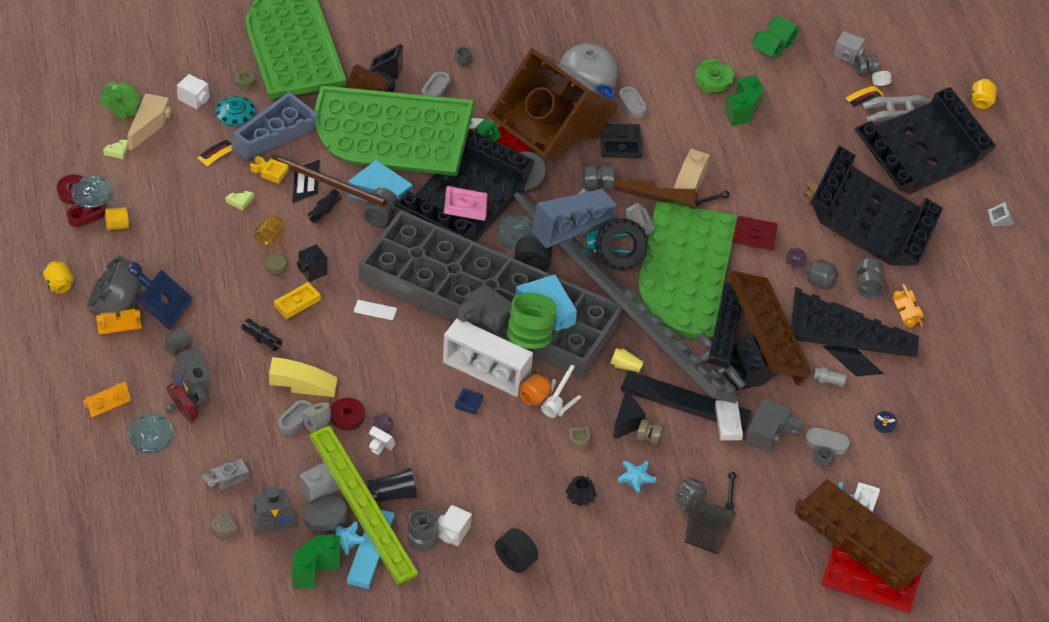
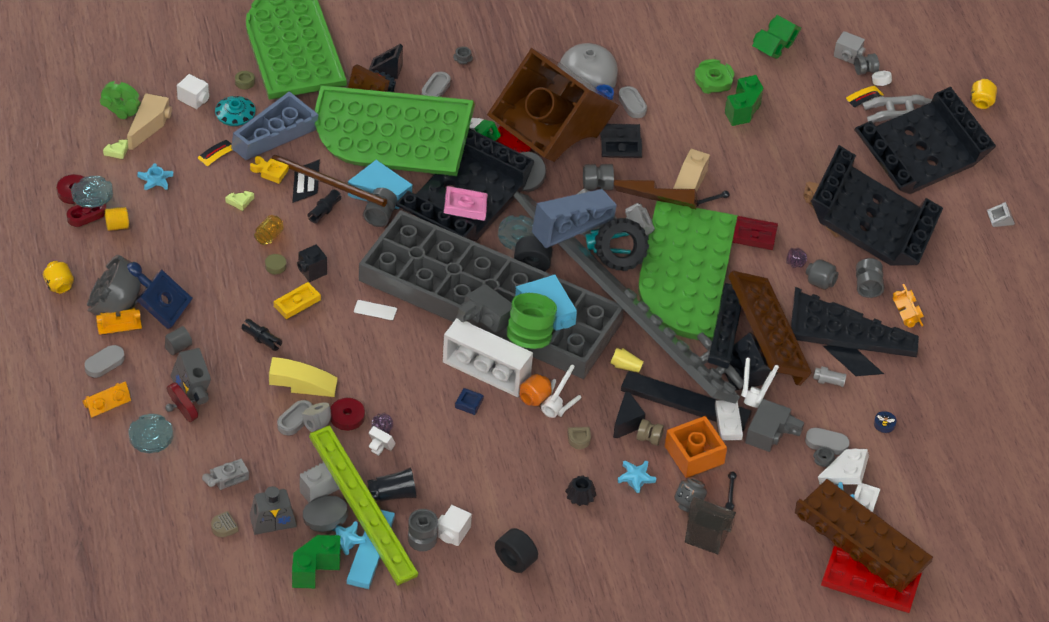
none -> light grey tile [85,345,125,378]
none -> medium azure animal [137,163,173,190]
none -> orange brick [665,416,727,478]
none -> white plant [741,358,779,408]
none -> white wing [818,449,869,485]

